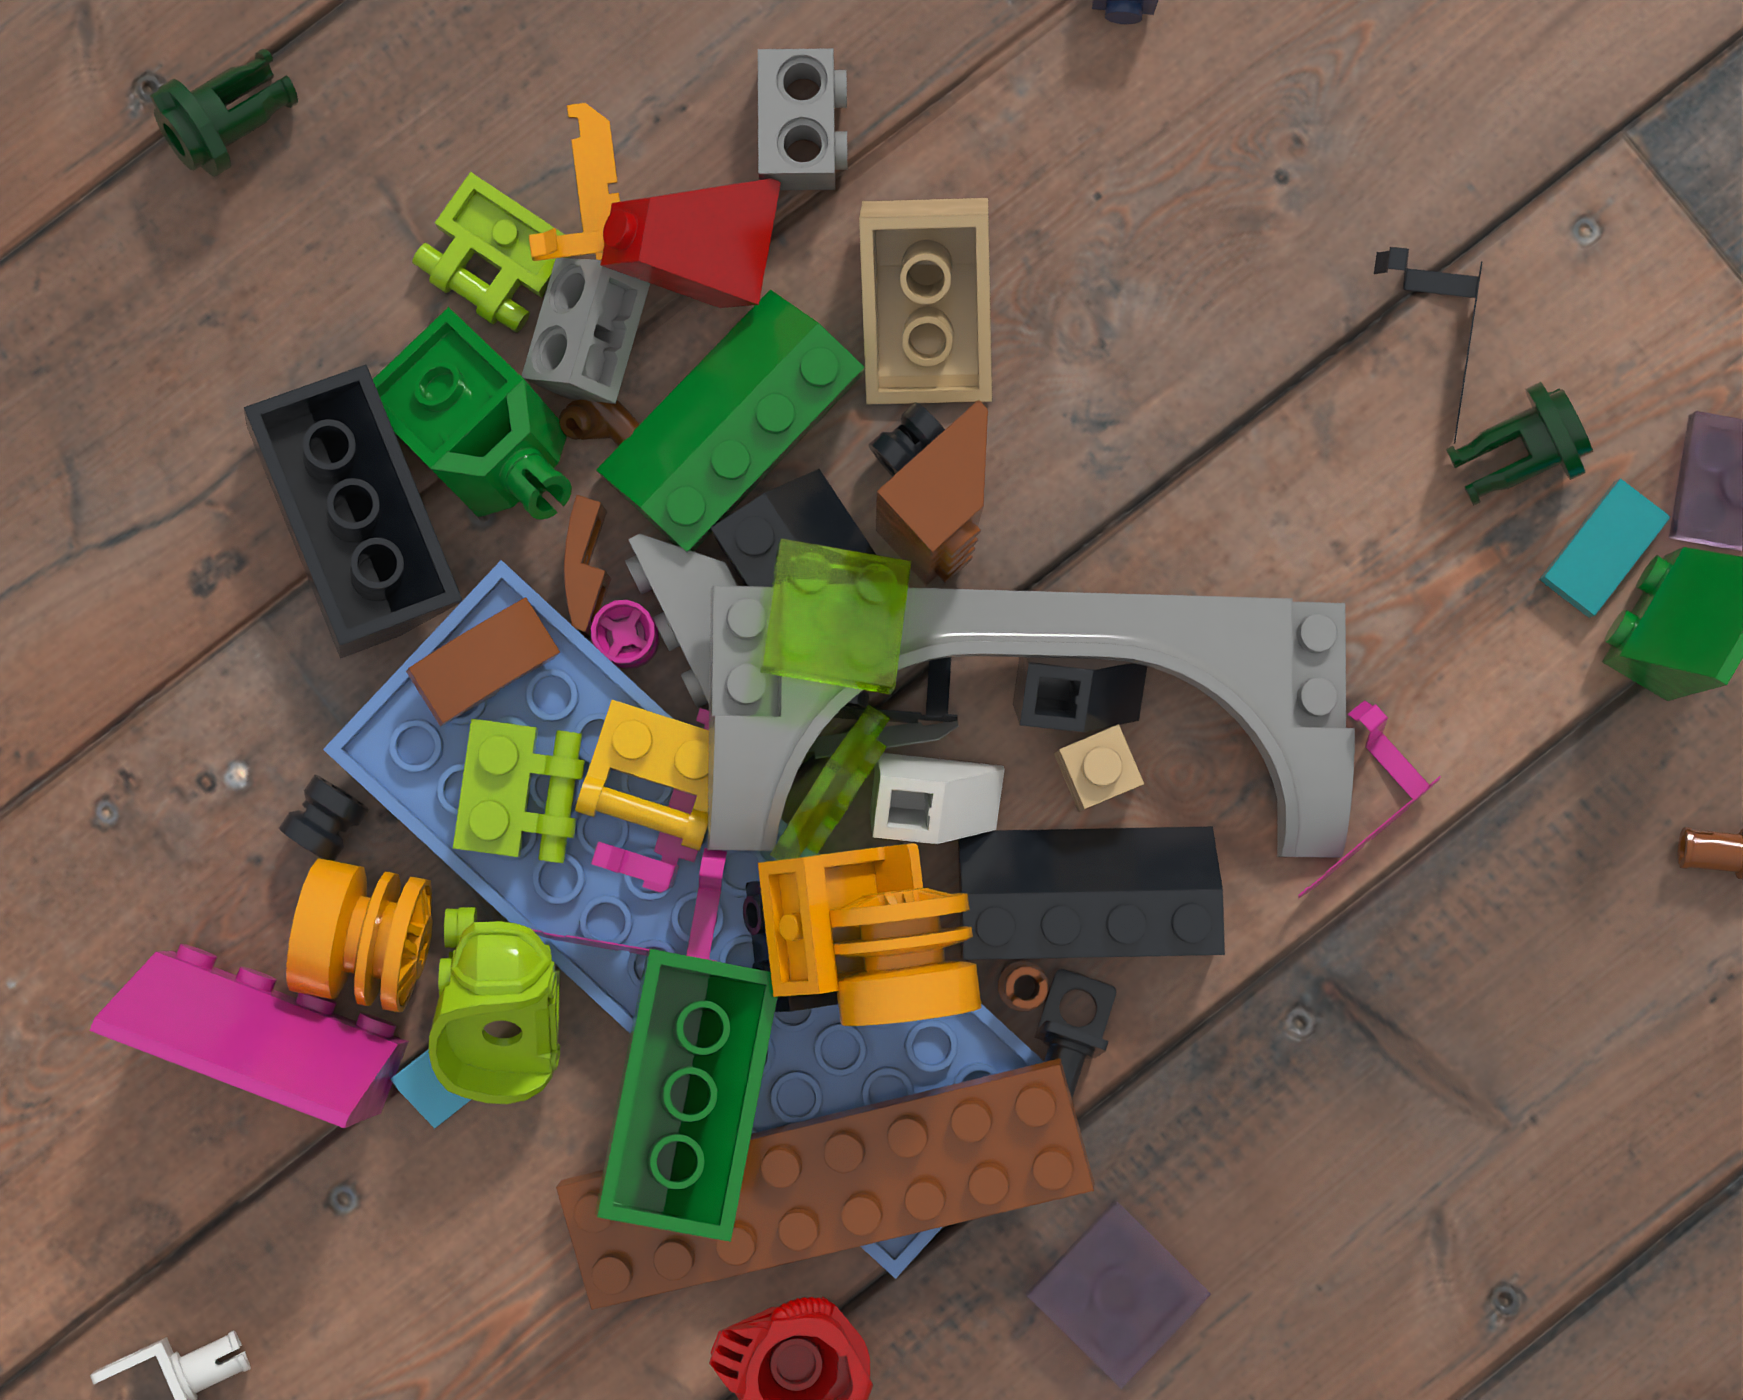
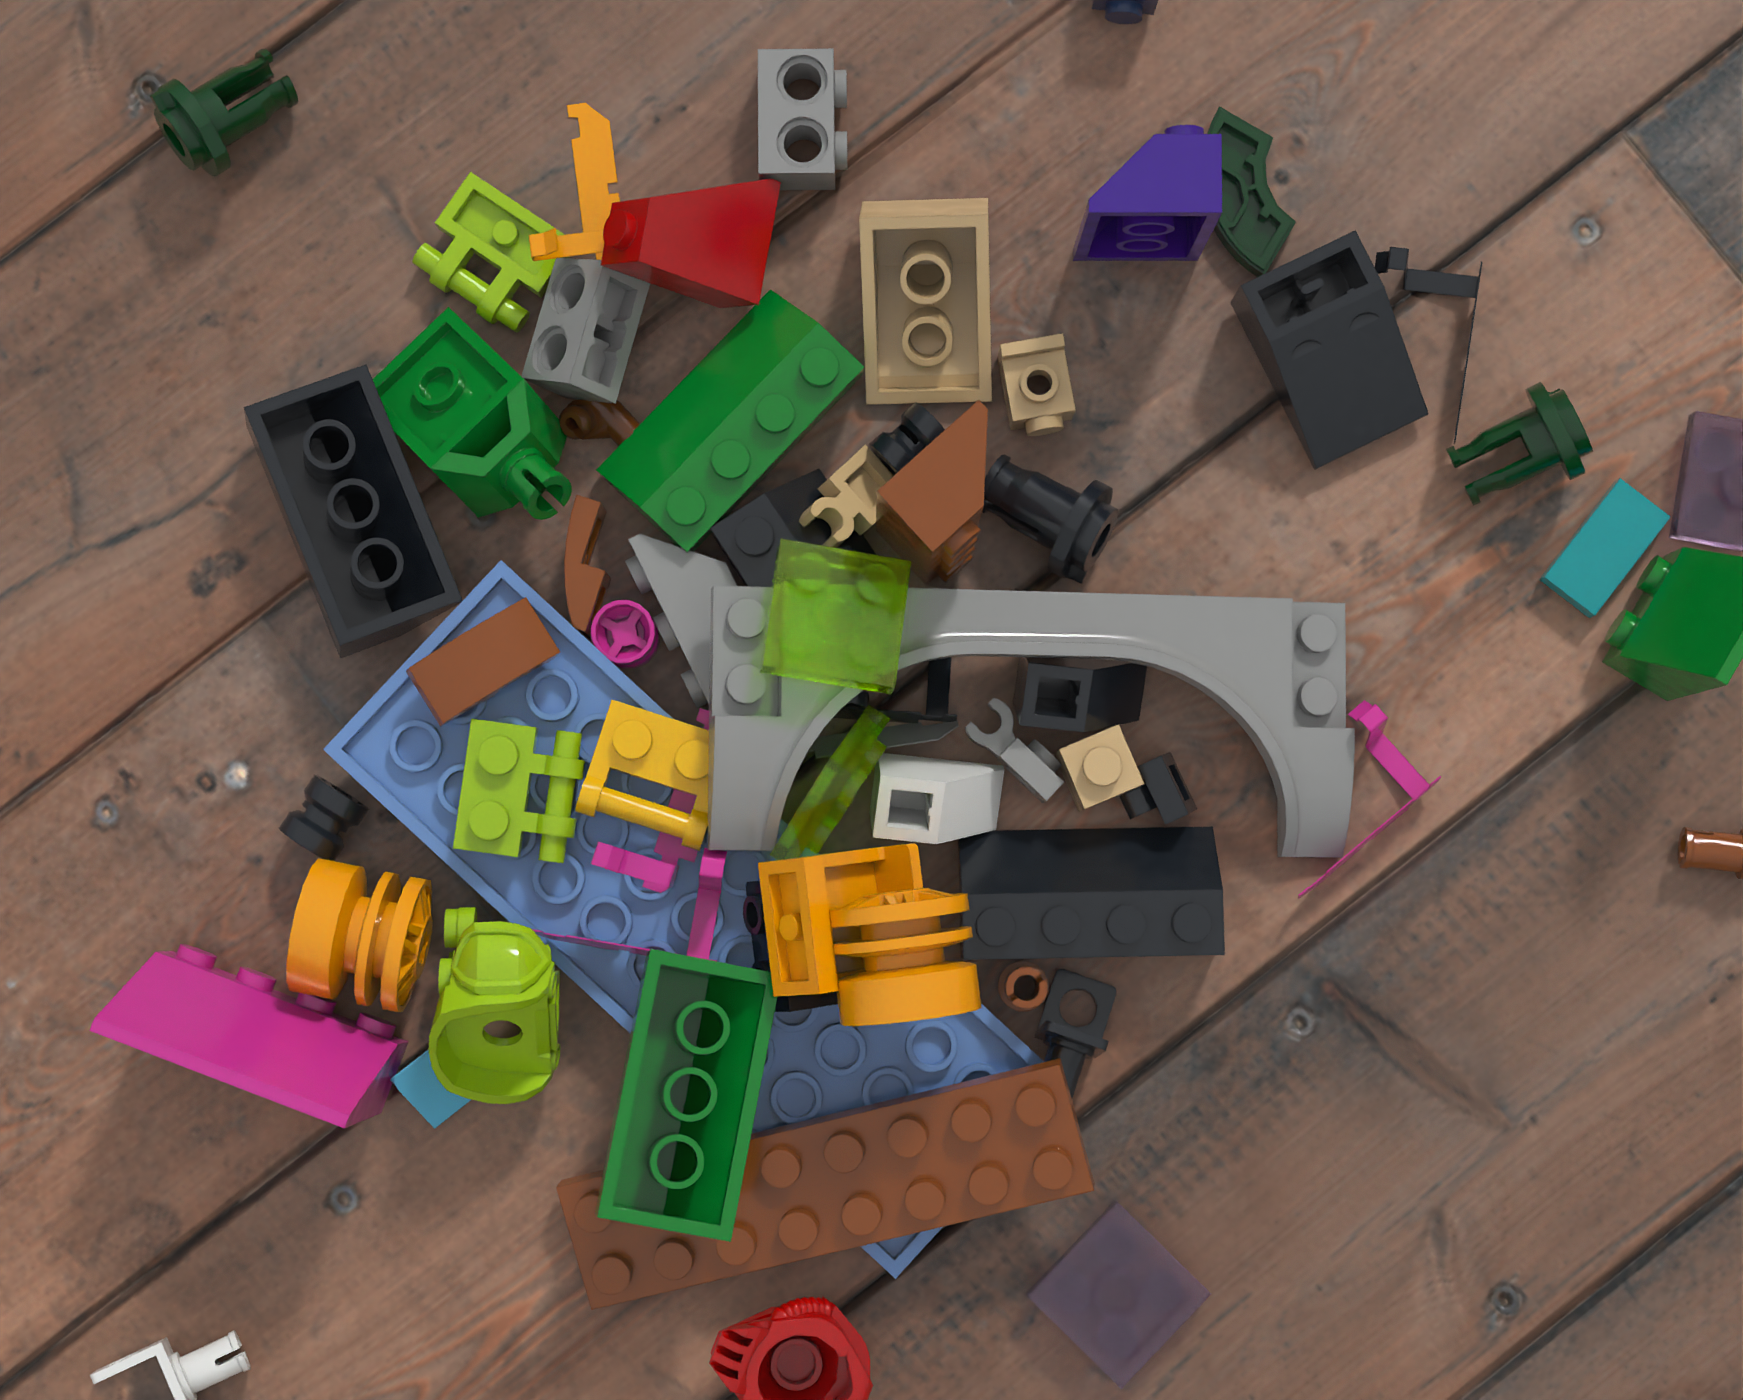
none -> tan plate [799,444,894,552]
none -> light grey plate [965,698,1064,803]
none -> black piece [982,454,1119,584]
none -> tan brick [997,333,1076,436]
none -> dark purple slope [1073,125,1222,261]
none -> black tile [1119,752,1197,825]
none -> dark green tile [1207,106,1296,277]
none -> black slope [1230,230,1429,470]

